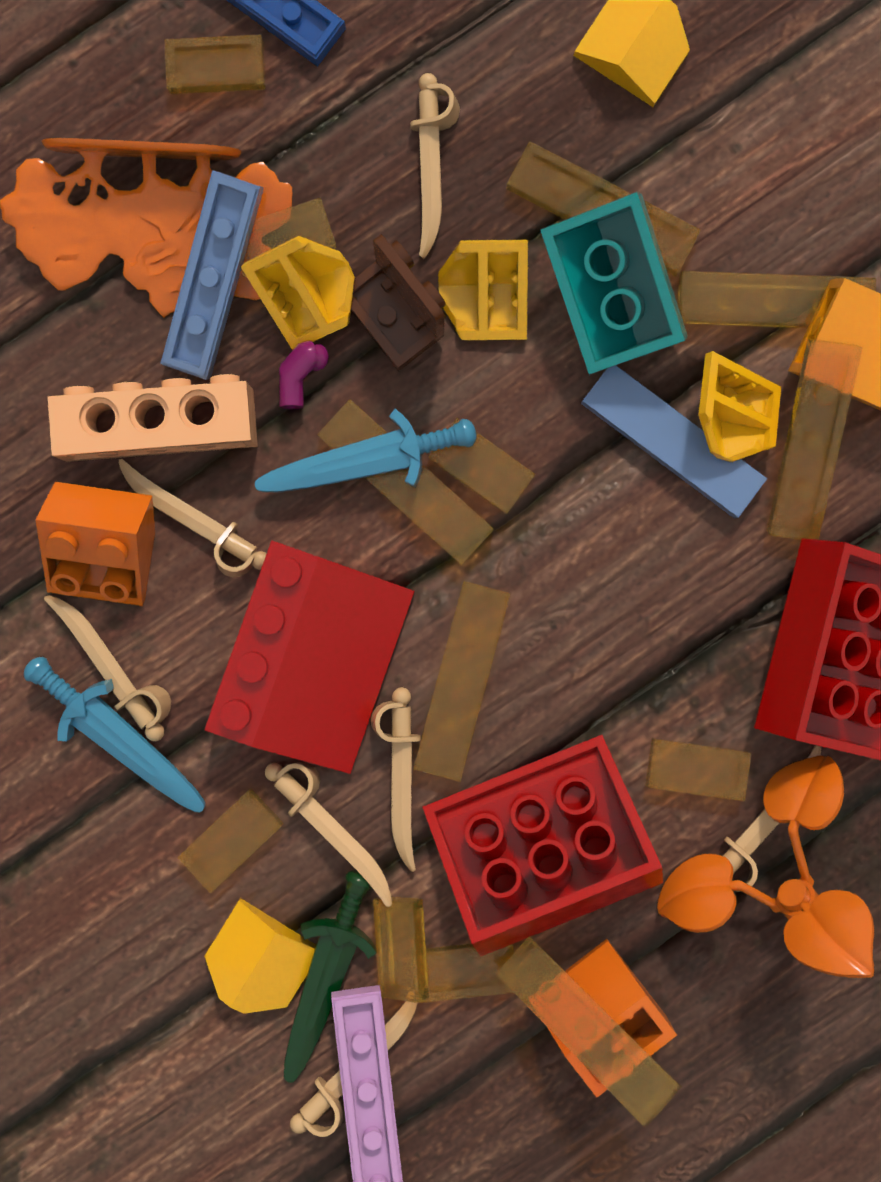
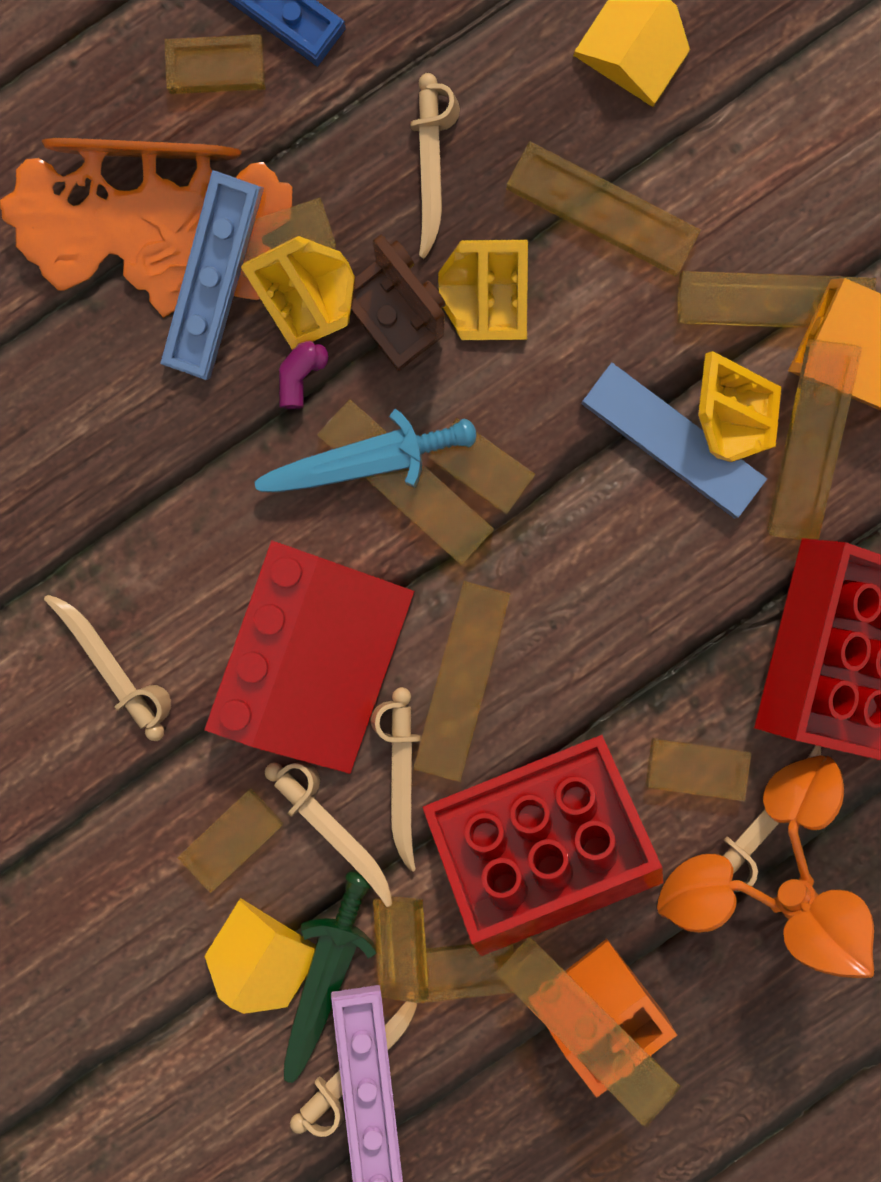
dark azure sword [24,657,206,813] -> none
orange slope [36,482,155,606] -> none
light nougat brick [47,374,258,462] -> none
tan sword [119,459,267,577] -> none
teal slope [540,192,688,374] -> none

